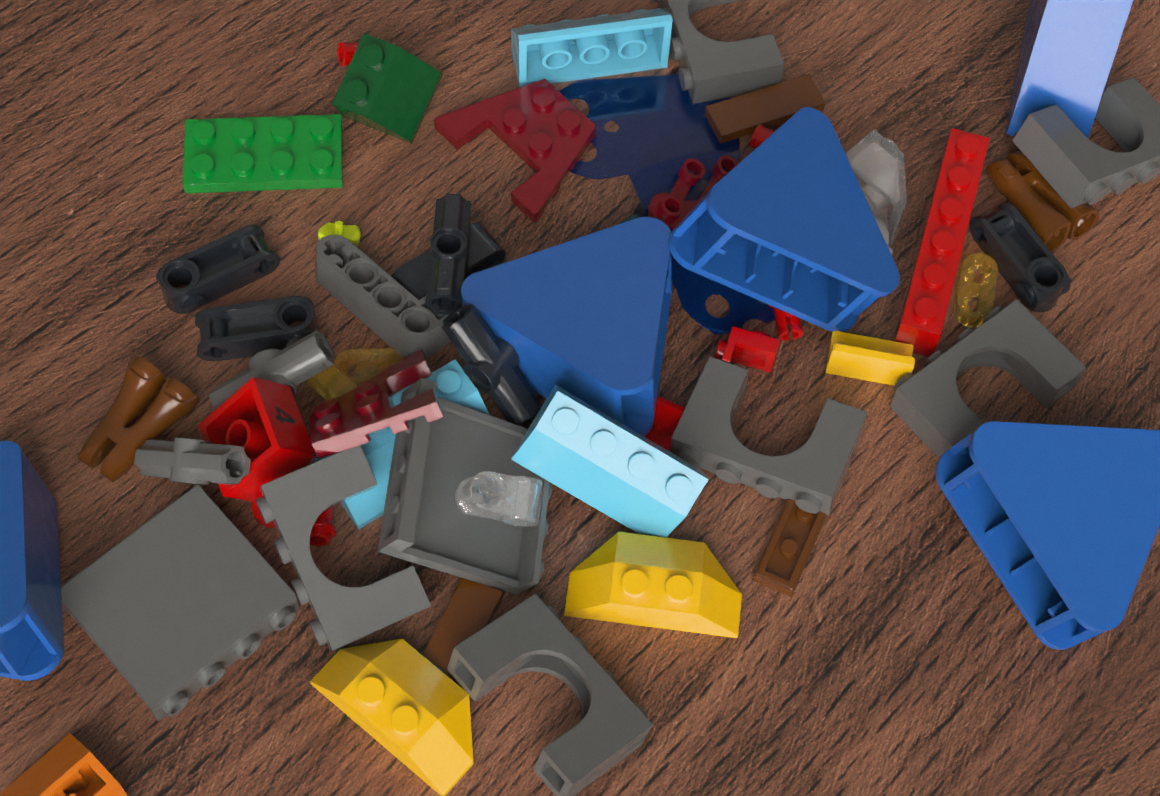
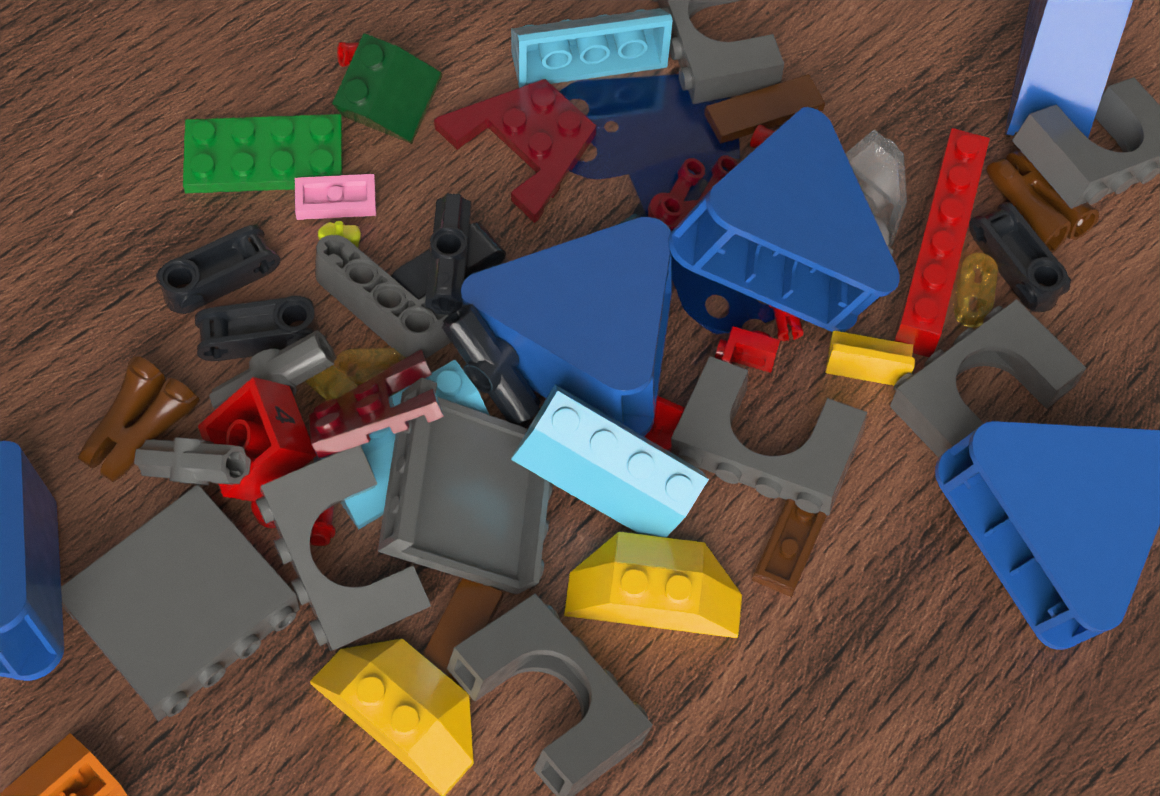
clear piece [455,471,543,527] -> none
none -> bright pink plate [295,174,376,220]

